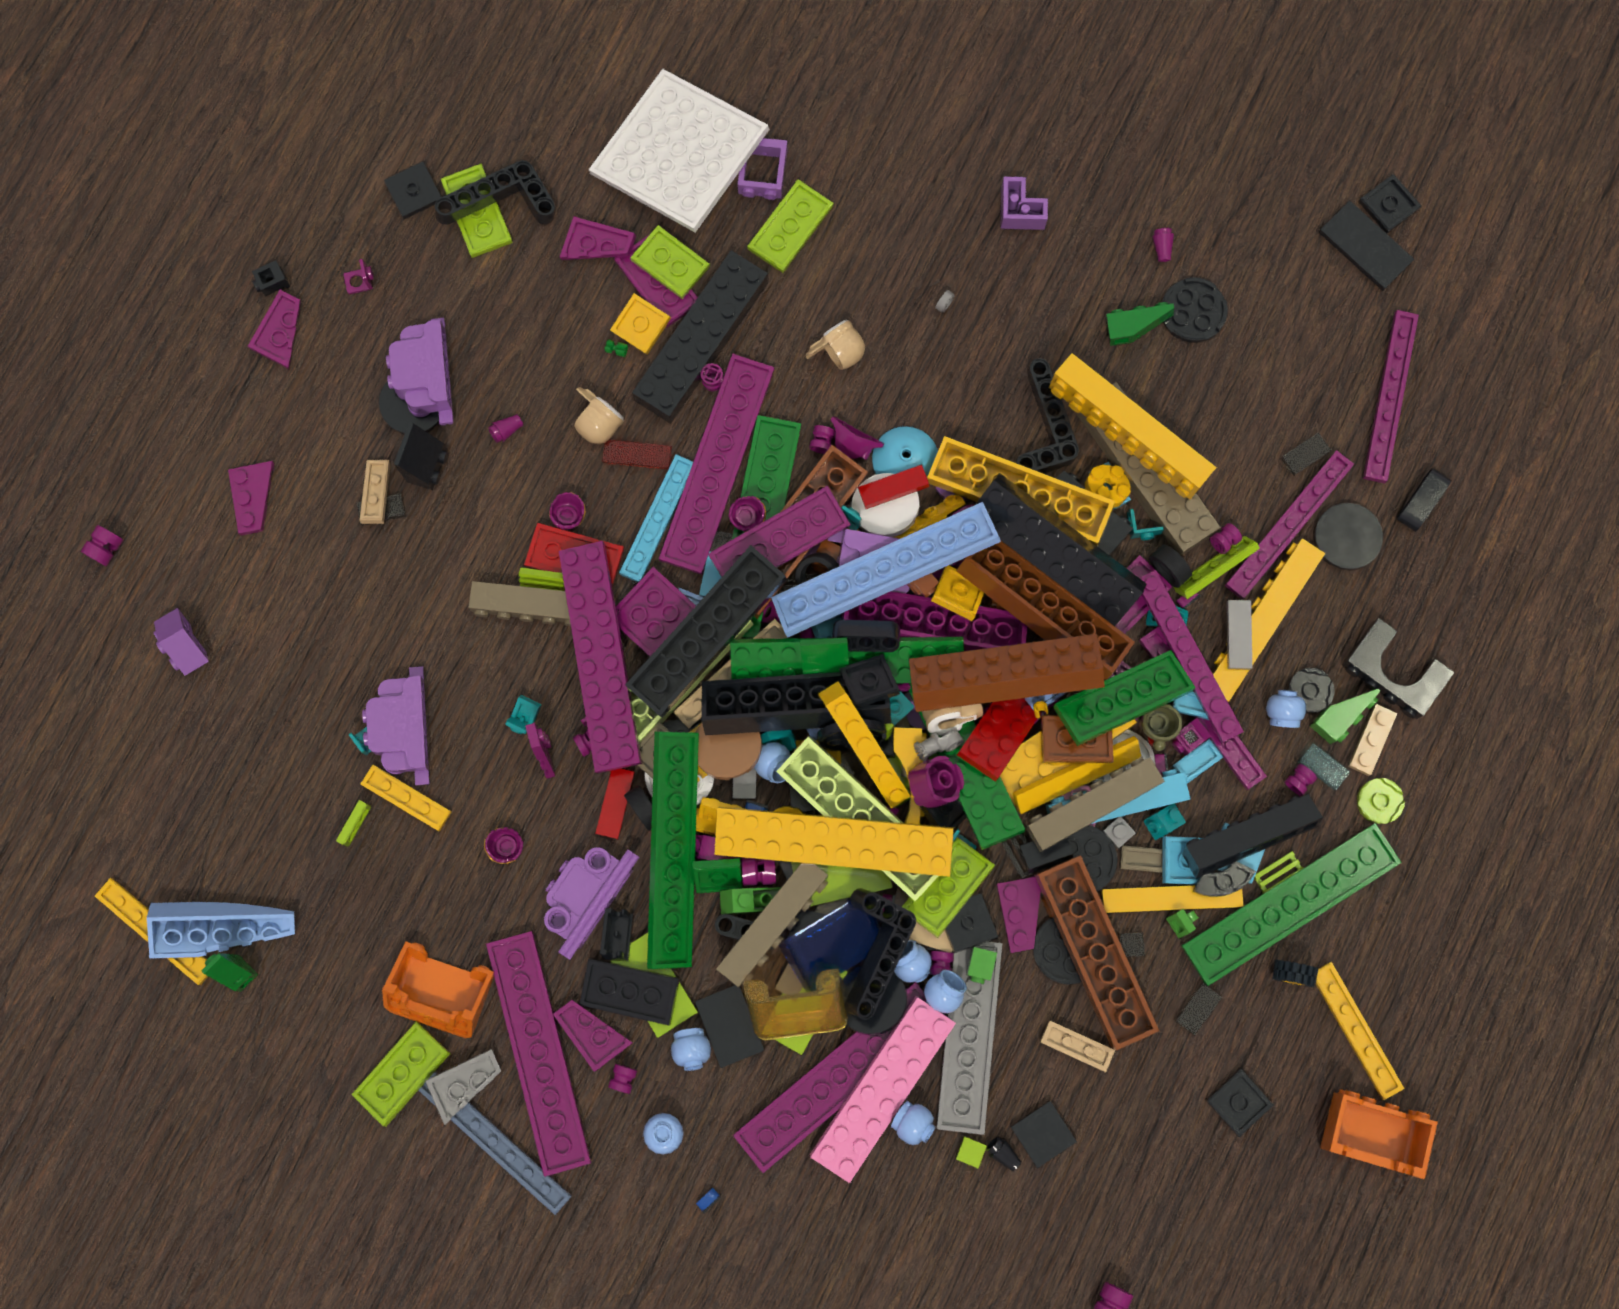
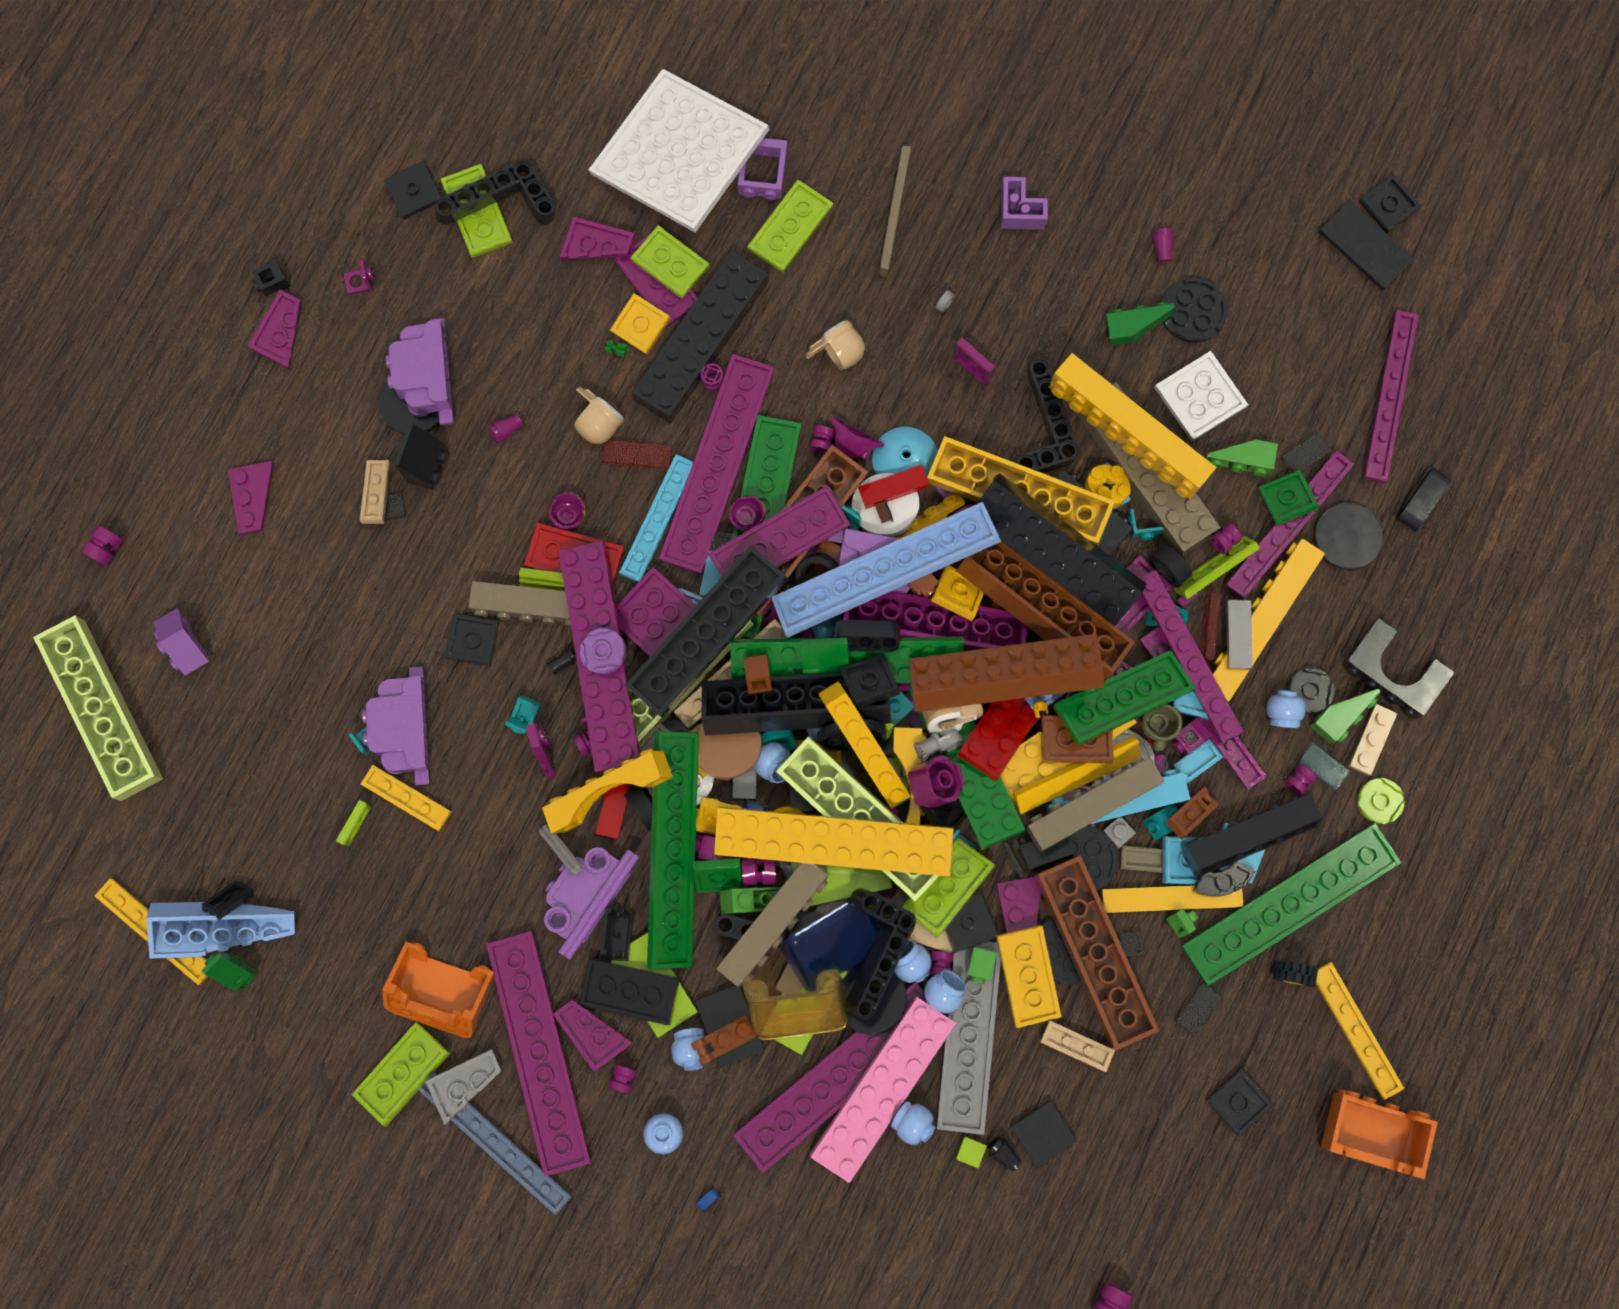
magenta hair [484,827,523,864] -> none
lime tile [1254,851,1303,893] -> none
none -> yellowish green brick [33,616,163,801]
none -> black tile [202,880,254,919]
none -> black tile [445,614,500,666]
none -> light grey axle [539,824,583,875]
none -> yellow arch [542,749,673,834]
none -> black pin [547,649,577,675]
none -> medium lavender tile [579,628,626,674]
none -> dark orange plate [691,1016,756,1066]
none -> dark orange brick [743,655,772,694]
none -> reddish brown piece [875,500,893,523]
none -> dark tan tile [879,145,911,277]
none -> magenta tile [953,337,995,386]
none -> yellow tile [996,925,1061,1028]
none -> white plate [1154,351,1248,442]
none -> dark orange plate [1165,786,1220,839]
none -> clear red tile [1202,592,1220,664]
none -> bright green slope [1205,440,1278,477]
none -> green tile [1258,470,1319,526]

